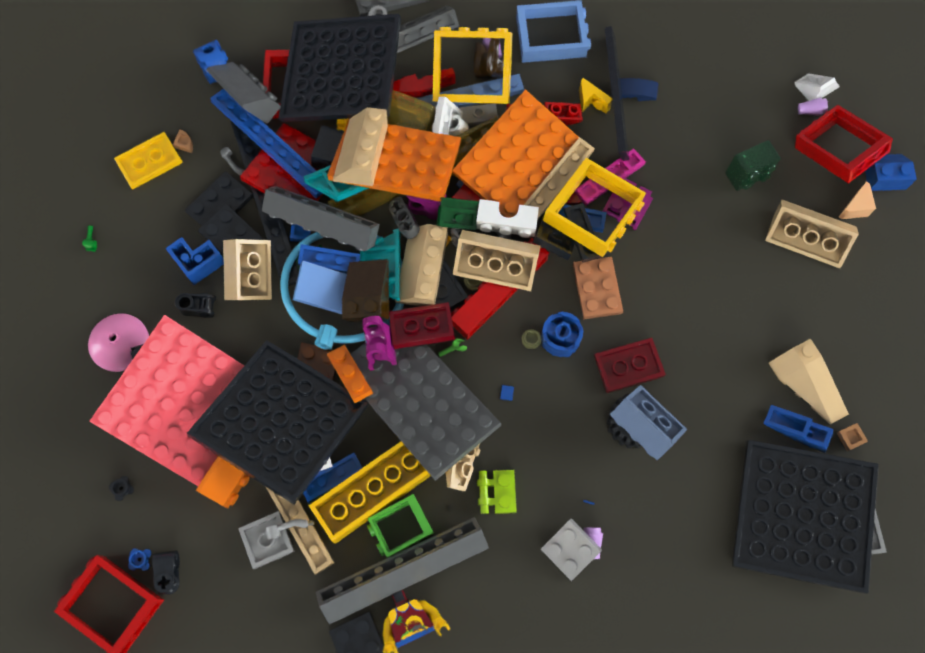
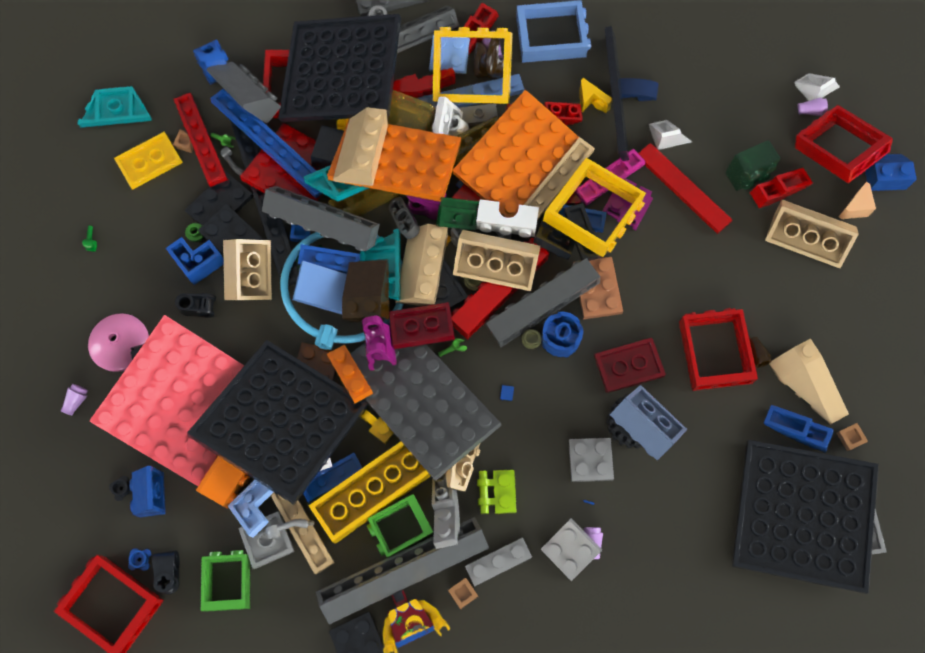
none -> lavender cone [61,384,88,416]
none -> teal wing [78,86,152,128]
none -> blue slope [129,466,166,518]
none -> red tile [173,92,228,187]
none -> bright green plate [185,223,204,242]
none -> bright green window [201,550,250,612]
none -> bright green hand [211,133,235,148]
none -> light blue plate [228,480,273,537]
none -> yellow plate [361,410,394,444]
none -> light blue plate [429,35,470,74]
none -> light grey slope [432,472,460,549]
none -> medium nougat plate [448,578,478,609]
none -> red slope [464,3,499,55]
none -> light grey plate [465,538,532,587]
none -> dark grey brick [486,258,600,348]
none -> light grey plate [568,438,614,482]
none -> red tile [638,143,732,234]
none -> white slope [649,120,692,150]
none -> red window [679,308,758,391]
none -> dark brown cone [749,337,771,368]
none -> red slope [750,168,813,208]

